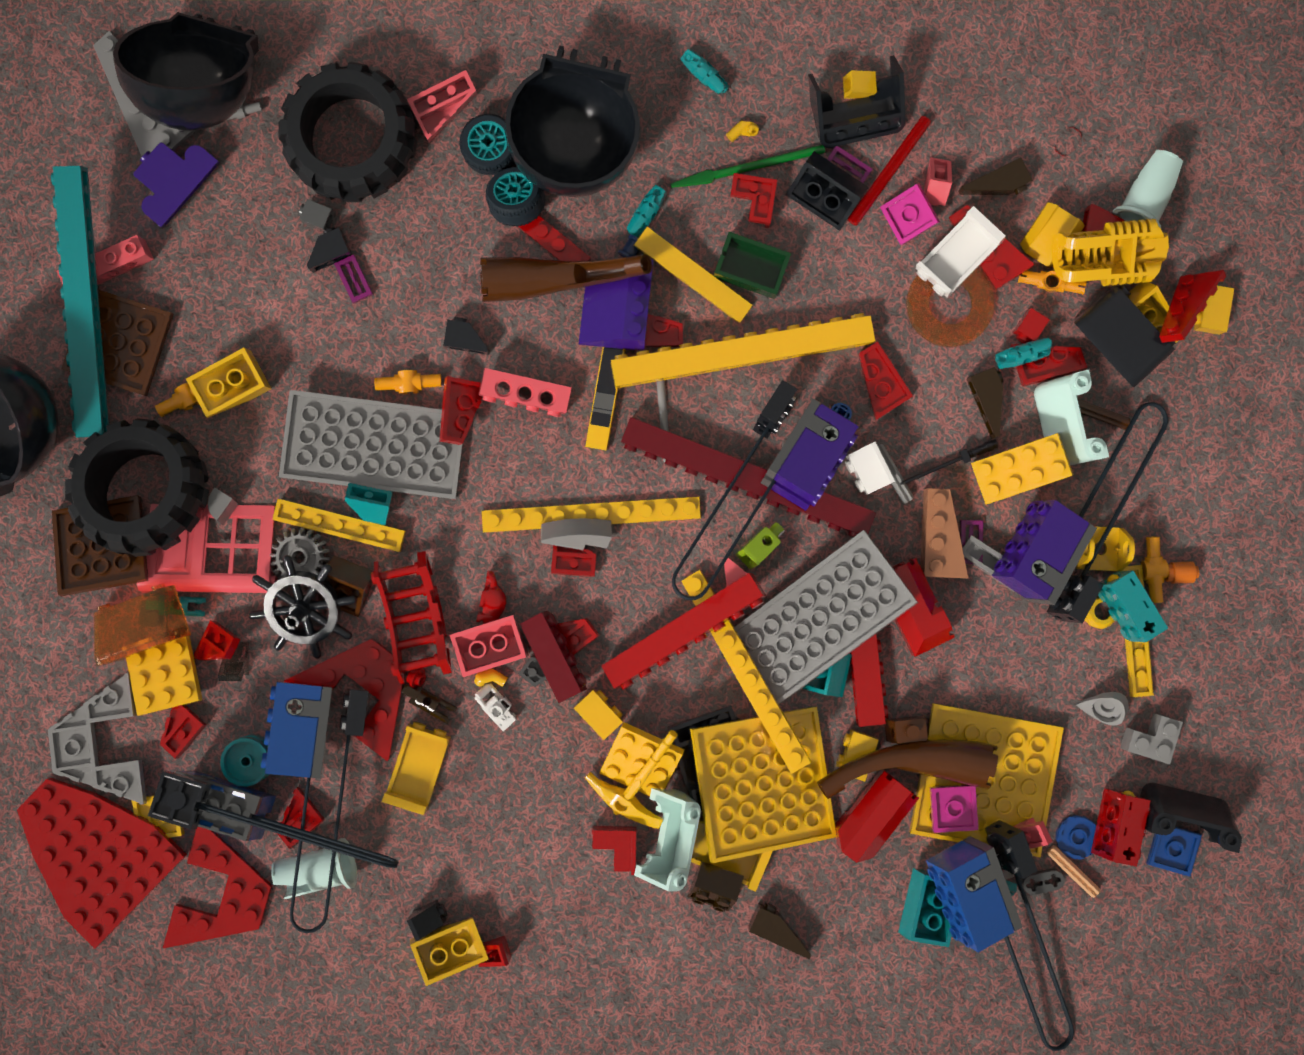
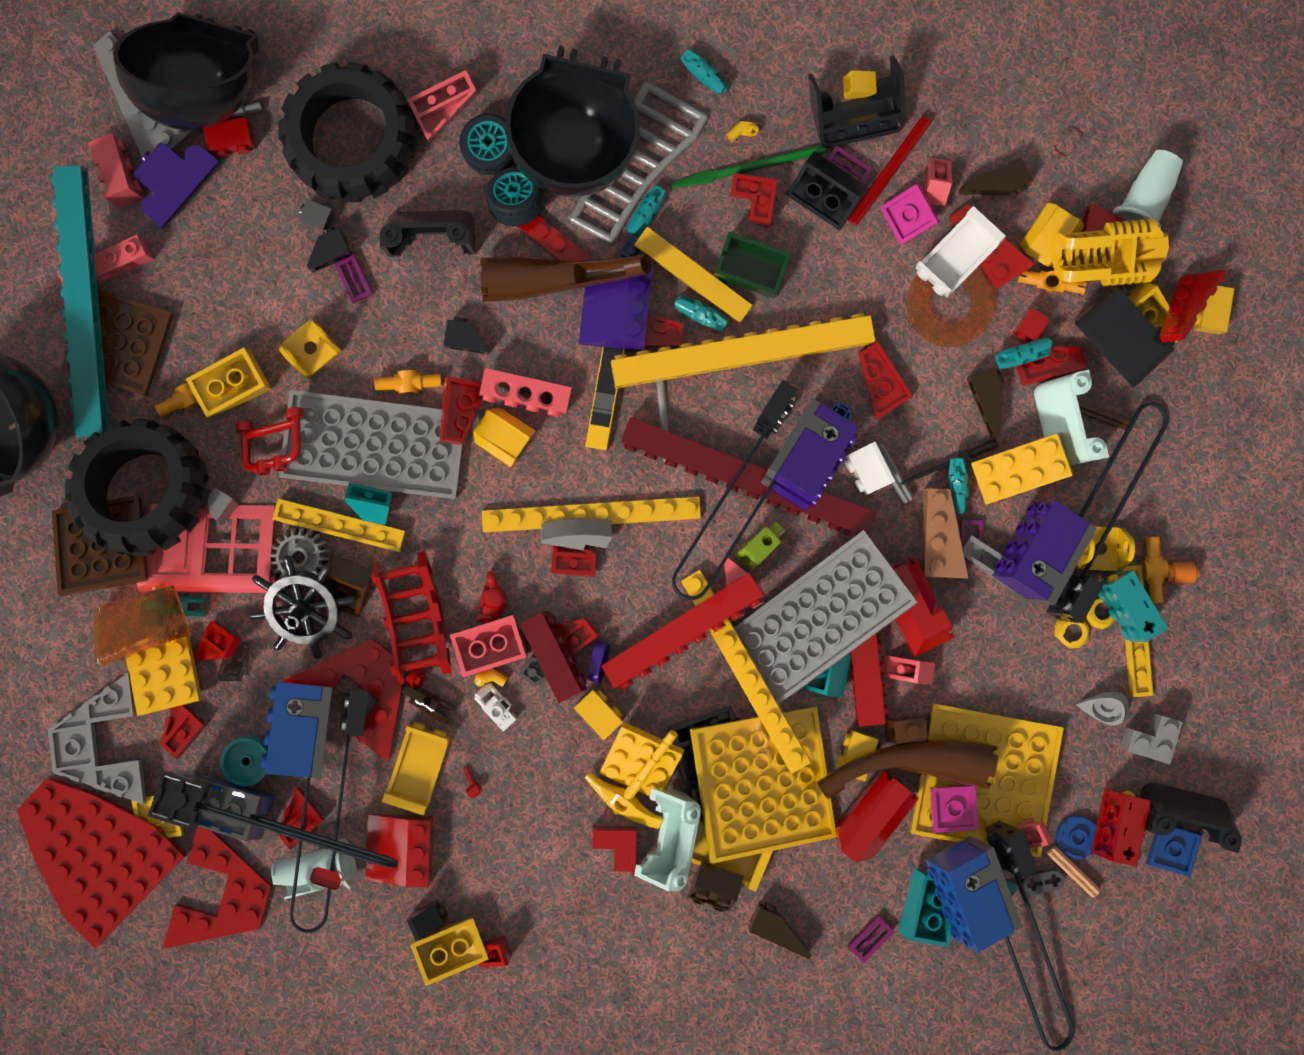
none -> coral wedge [88,133,144,208]
none -> red brick [204,117,256,158]
none -> red bar [236,407,305,476]
none -> yellow hose [278,317,342,379]
none -> red piece [310,867,342,890]
none -> red slope [366,814,434,887]
none -> black windscreen [379,210,476,257]
none -> red hand [463,767,481,798]
none -> yellow slope [473,407,536,468]
none -> light grey bar [569,82,708,244]
none -> dark purple beam [588,640,610,683]
none -> teal hinge [674,294,729,332]
none -> magenta tile [847,915,894,963]
none -> coral slope [881,655,935,685]
none -> teal hinge [948,457,970,515]
none -> yellow piece [1055,620,1090,648]

